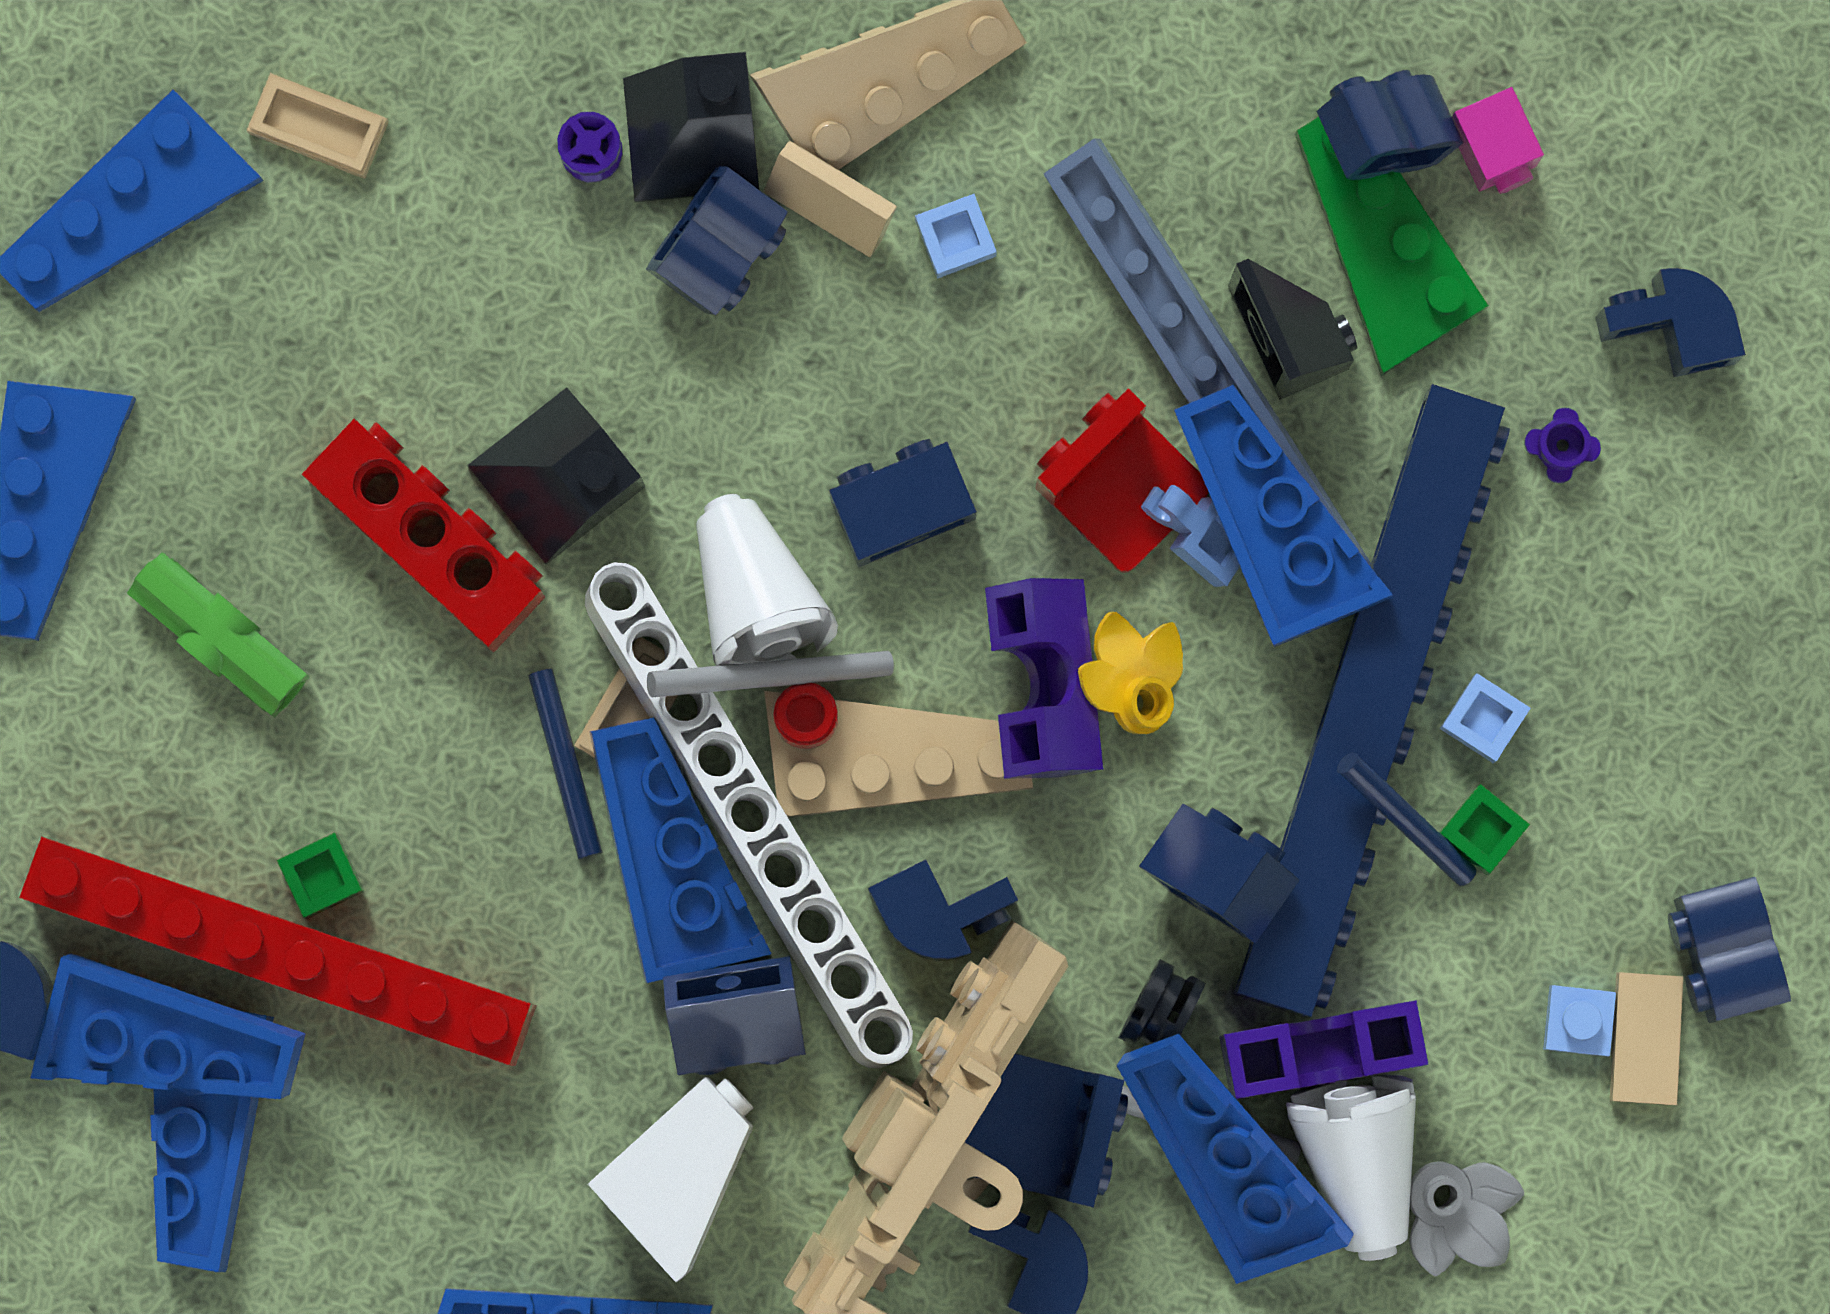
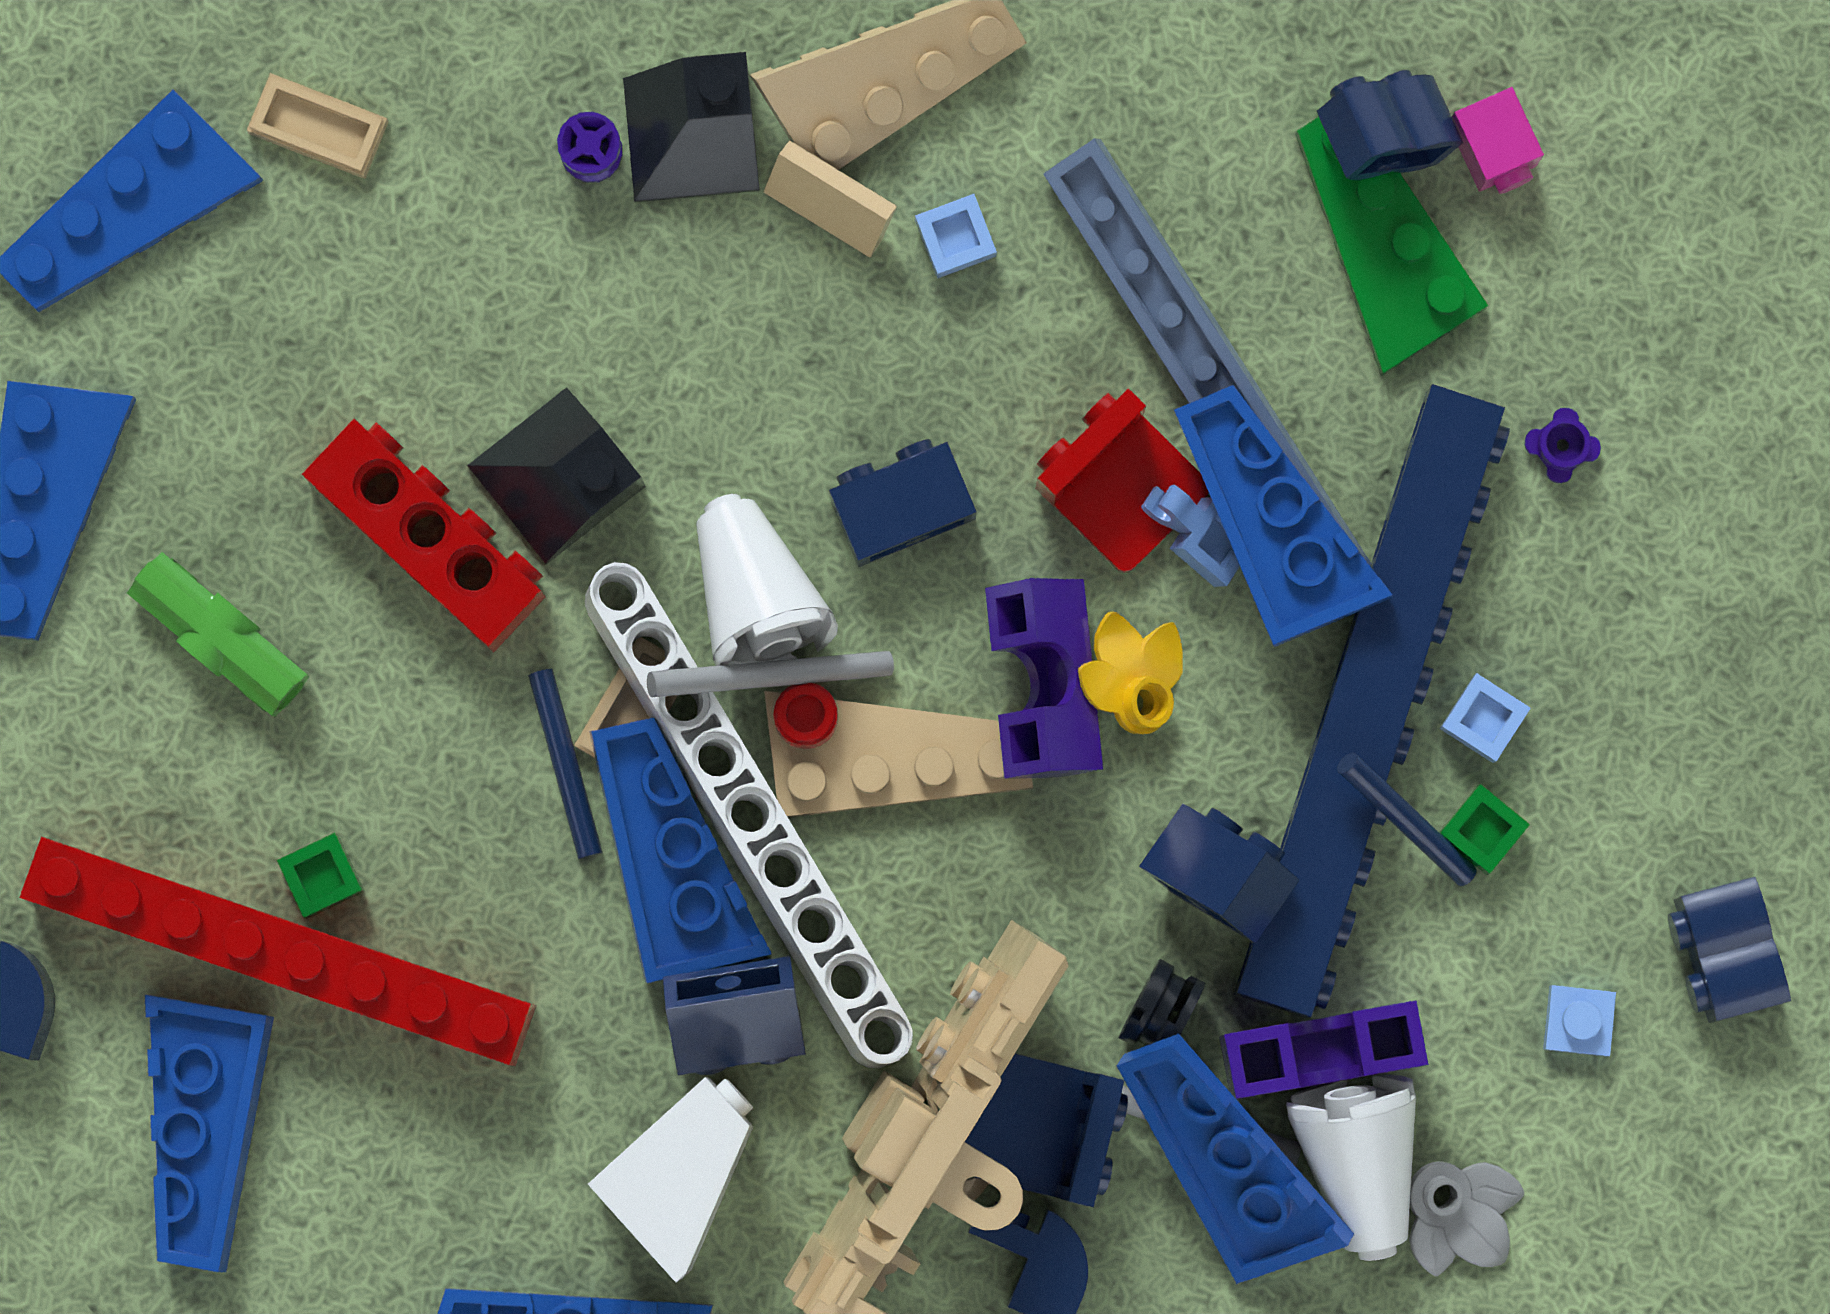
blue wing [30,953,306,1099] -> none
dark blue brick [646,166,788,315] -> none
dark blue brick [868,860,1018,961] -> none
black slope [1228,259,1358,400] -> none
dark blue brick [1595,268,1746,377] -> none
tan tile [1610,972,1683,1105] -> none

